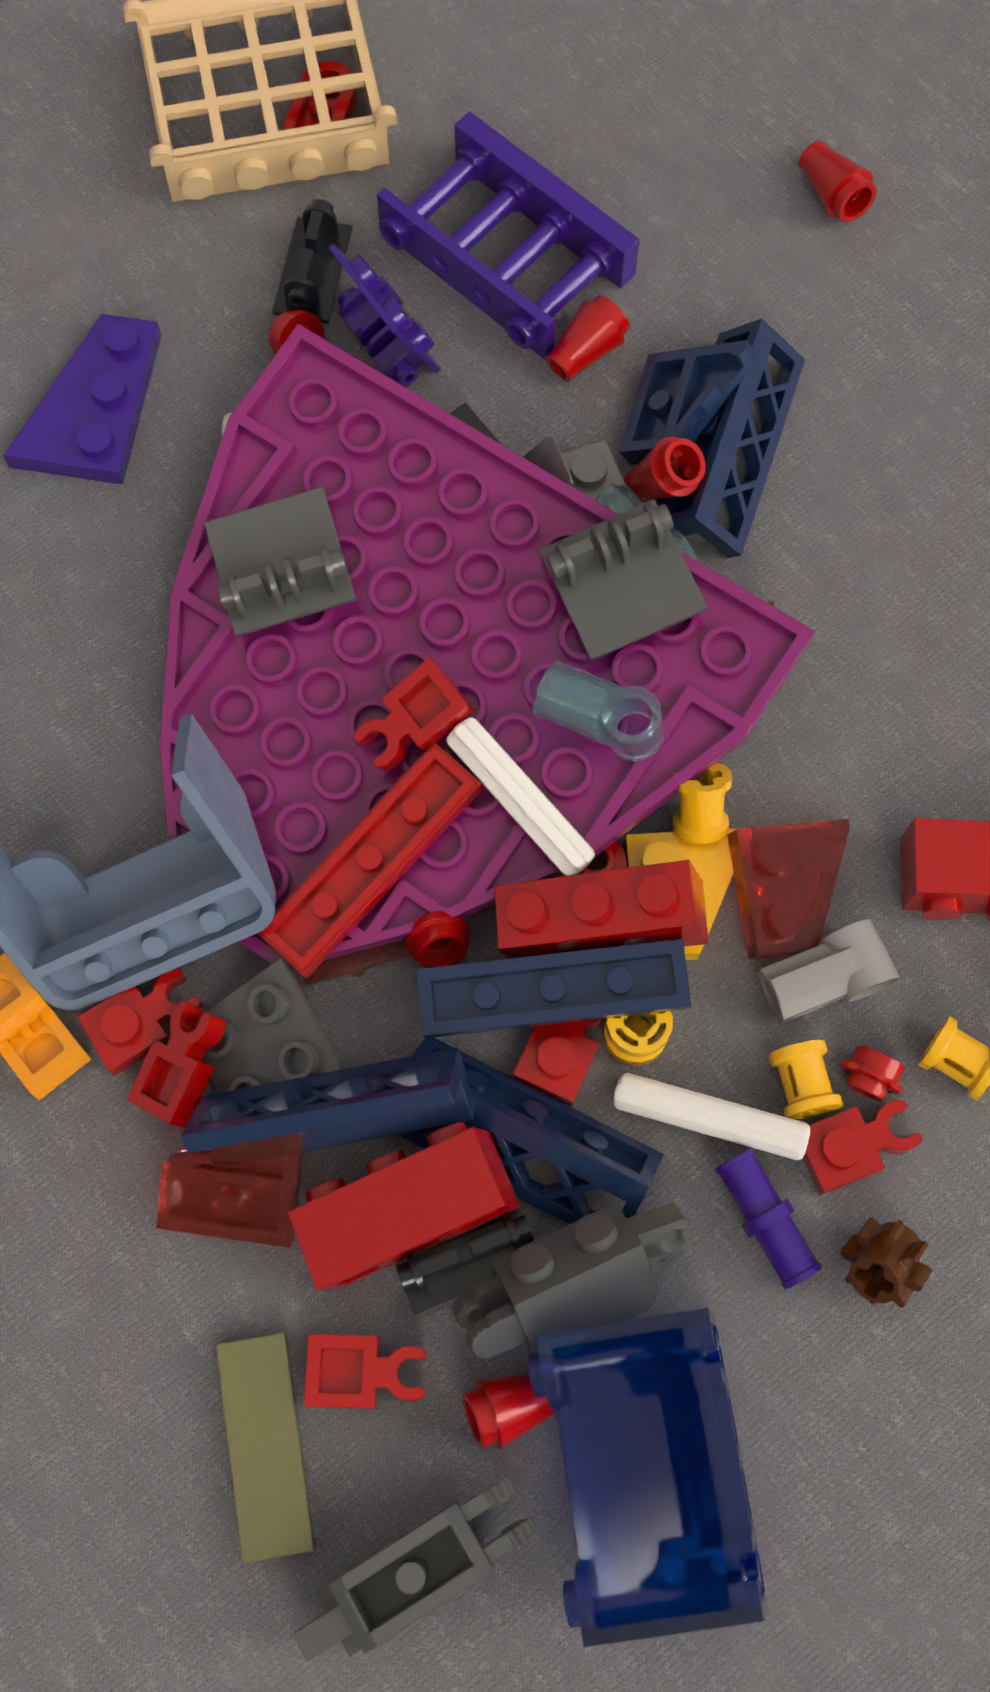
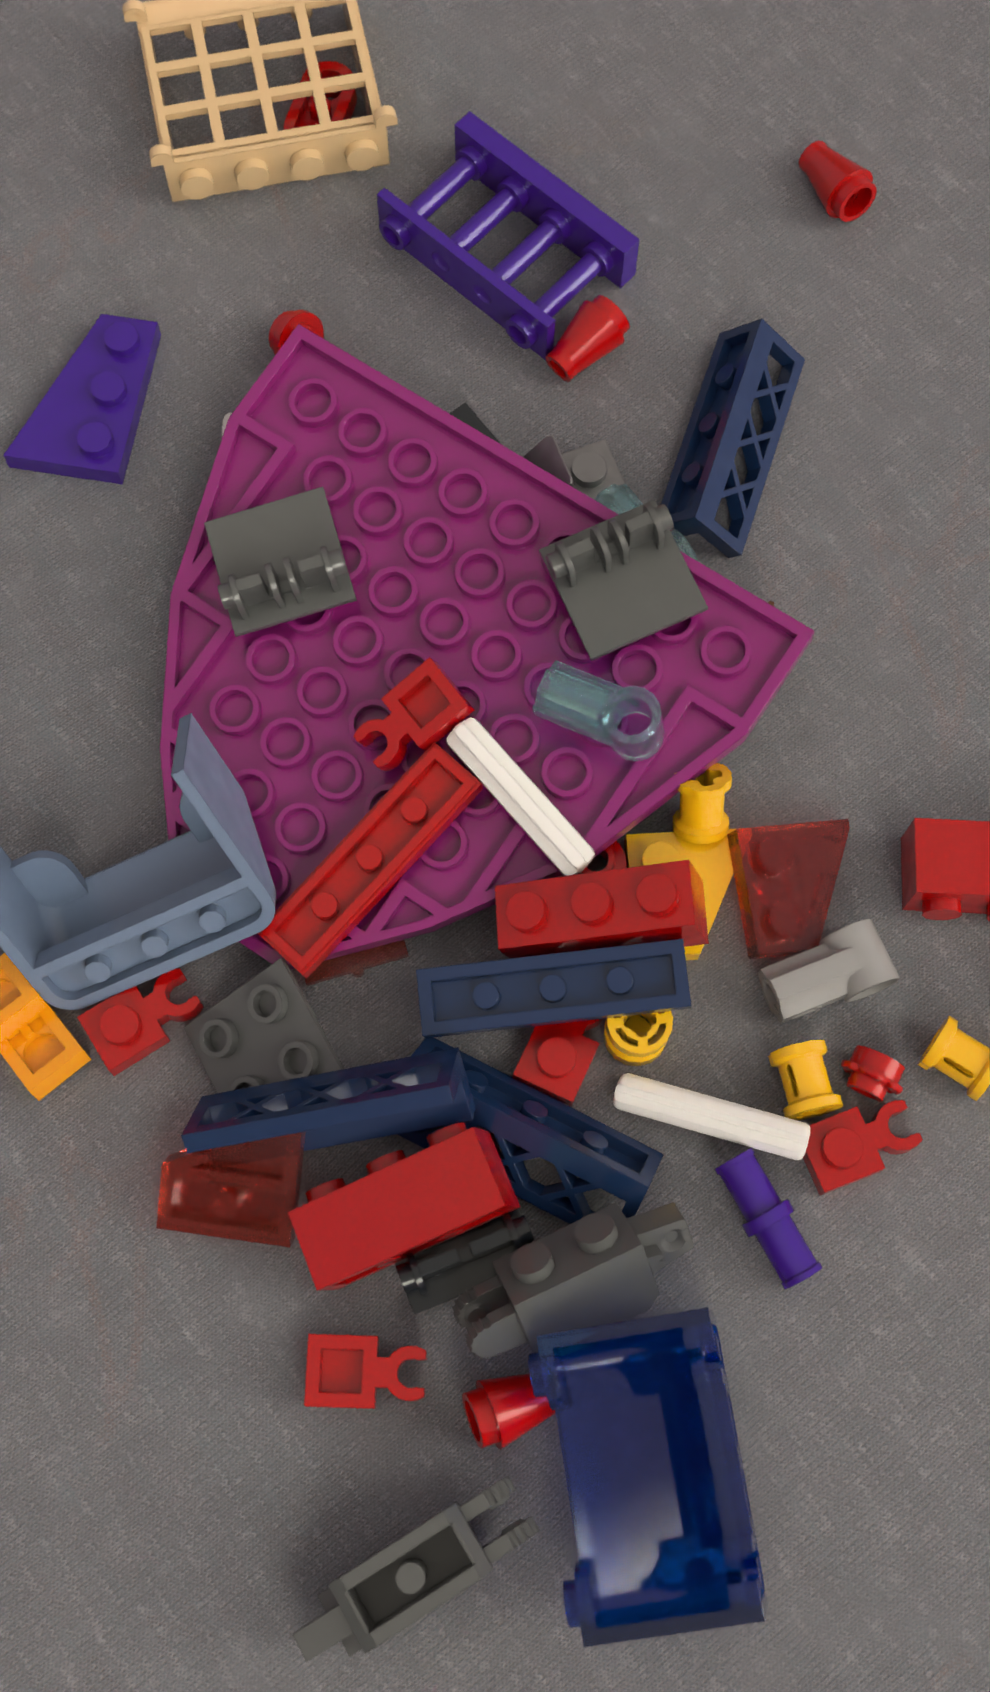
red plate [126,1000,226,1128] -> none
olive tile [216,1332,316,1564] -> none
black hinge [272,199,352,324] -> none
dark purple hinge [329,244,441,387] -> none
red plate [405,911,470,968] -> none
dark blue wing [619,340,757,465] -> none
red cone [624,437,706,503] -> none
reddish brown gear [840,1217,932,1308] -> none

